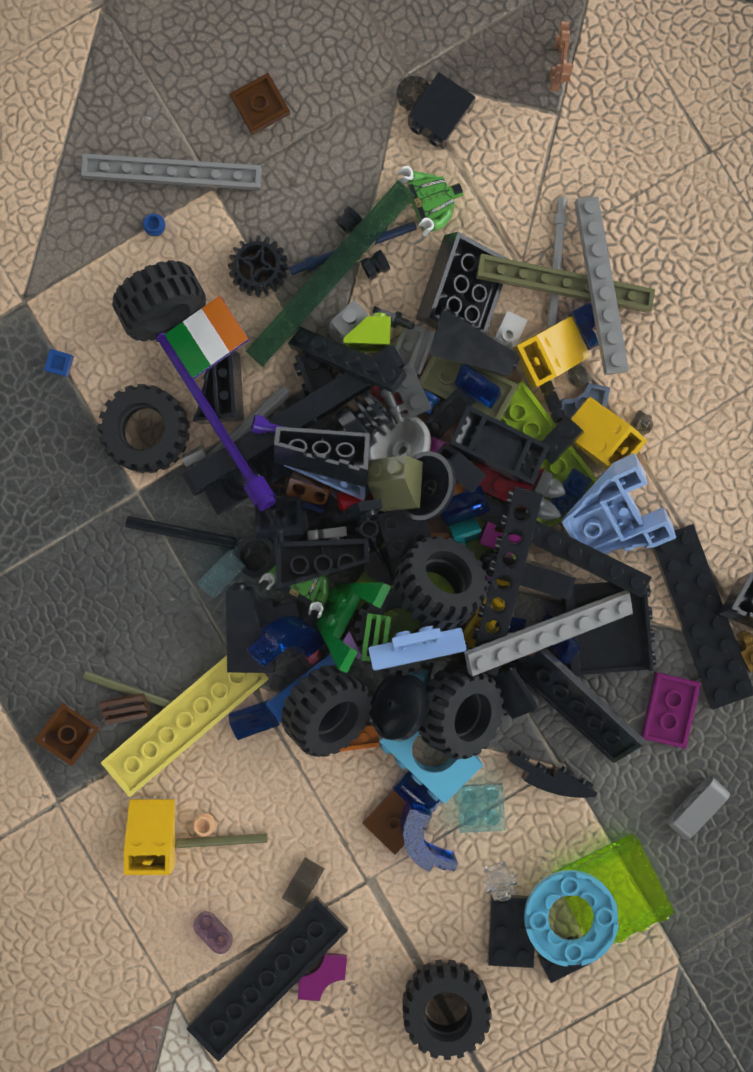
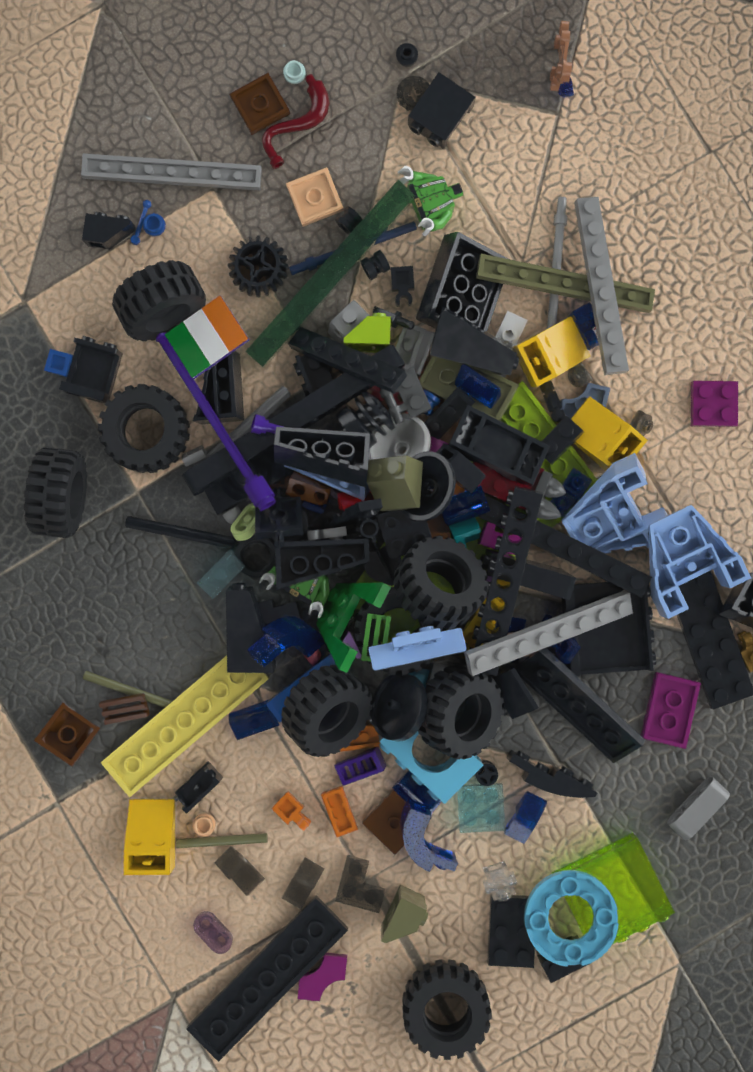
none -> black tyre [24,447,87,538]
none -> black panel [59,336,123,404]
none -> black slope [82,212,136,250]
none -> blue hinge [130,200,151,245]
none -> black hinge [174,761,223,814]
none -> clear smoke slope [214,846,265,896]
none -> light grey hinge [222,505,241,524]
none -> yellowish green plate [231,503,255,541]
none -> dark red animal [262,74,330,169]
none -> orange plate [271,791,311,831]
none -> light aqua plate [283,60,306,84]
none -> light nougat plate [286,167,344,227]
none -> orange plate [321,785,358,837]
none -> dark purple slope [334,747,386,786]
none -> clear smoke plate [335,855,385,913]
none -> olive slope [381,885,428,943]
none -> black plate [391,266,414,307]
none -> black plate [396,43,418,67]
none -> black wheel [474,760,498,786]
none -> clear blue slope [504,791,547,844]
none -> clear blue hinge [558,77,574,97]
none -> light blue wedge [648,505,751,619]
none -> magenta plate [691,381,738,427]

